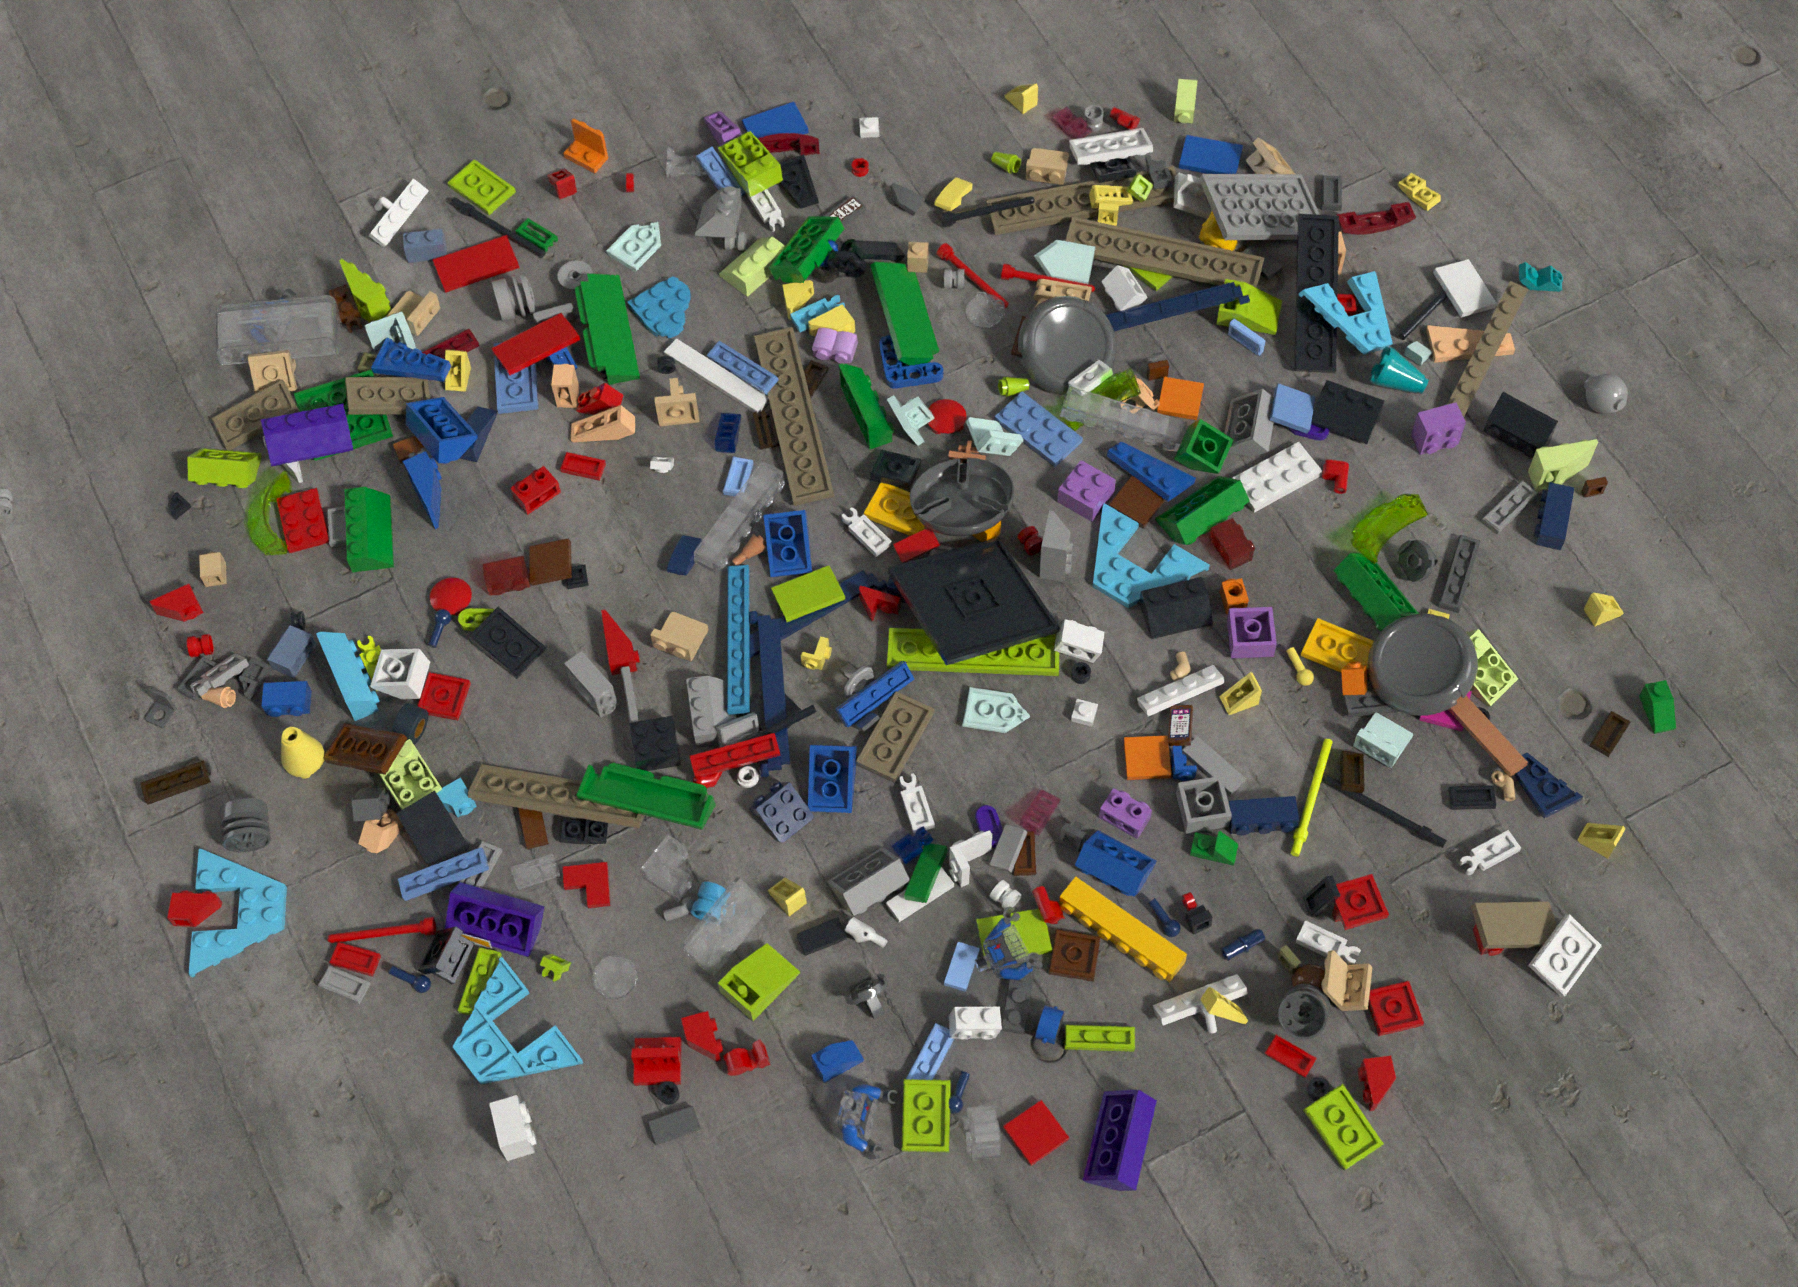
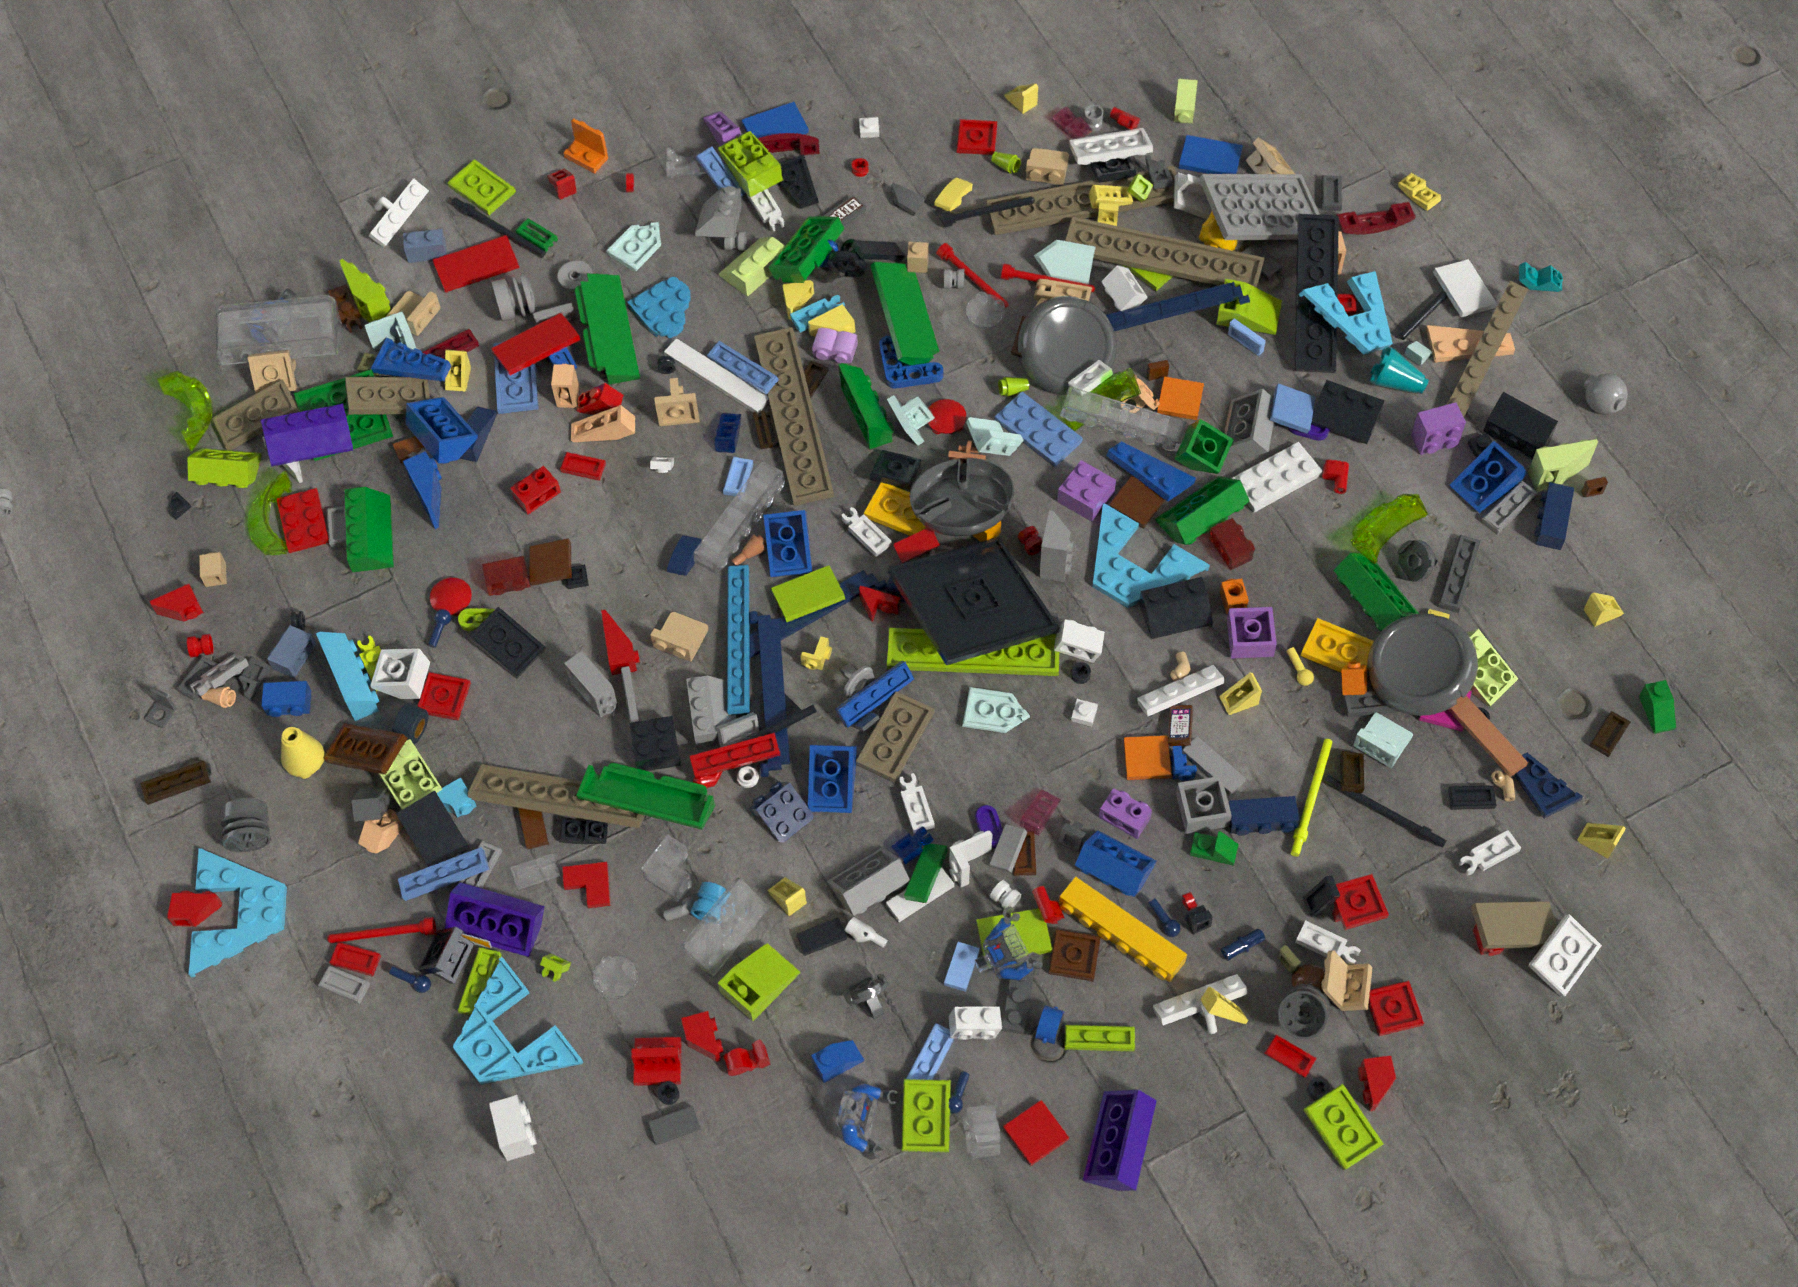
none -> clear neon green windscreen [157,371,213,451]
none -> red tile [957,119,997,155]
none -> blue slope [1449,441,1528,513]
none -> black plate [1467,433,1492,458]

